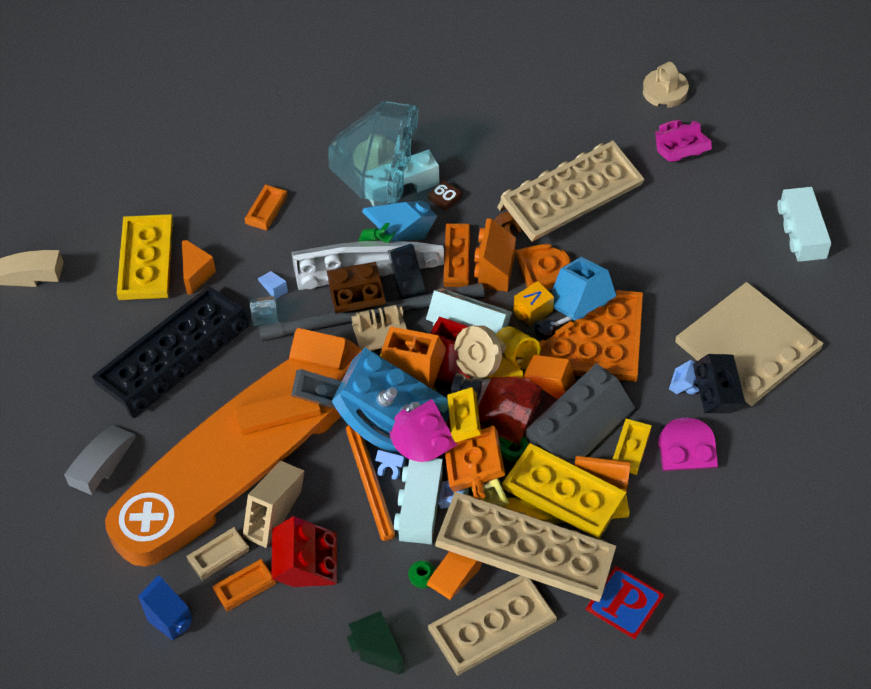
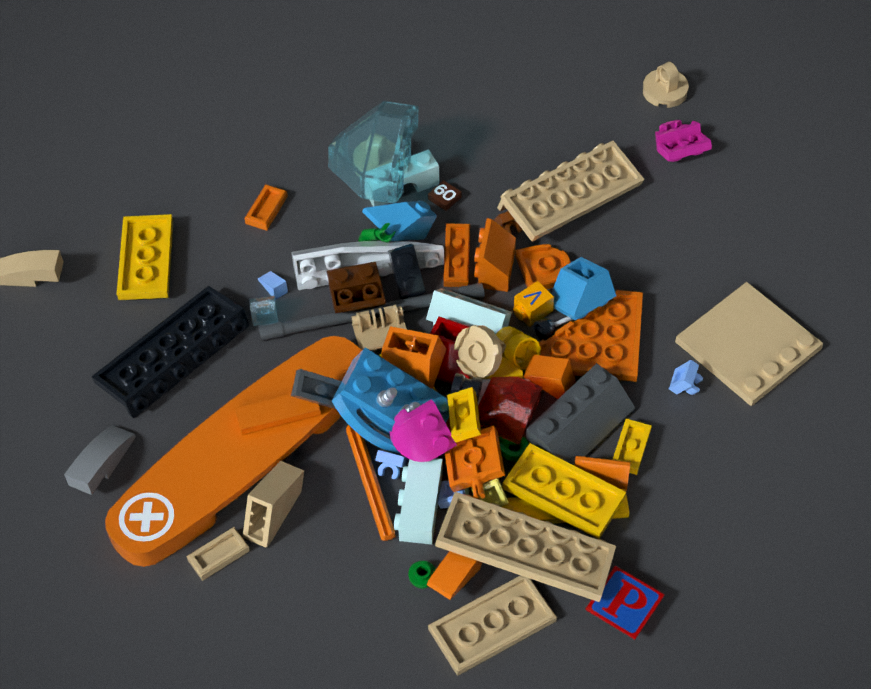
blue slope [138,575,192,640] -> none
orange slope [182,240,216,295] -> none
orange tile [212,558,276,612] -> none
red slope [271,516,337,587] -> none
orange slope [289,328,347,370] -> none
clear green slope [346,611,404,674] -> none
dark pink slope [658,418,718,472] -> none
black brick [693,354,746,413] -> none
light aqua brick [777,187,831,262] -> none

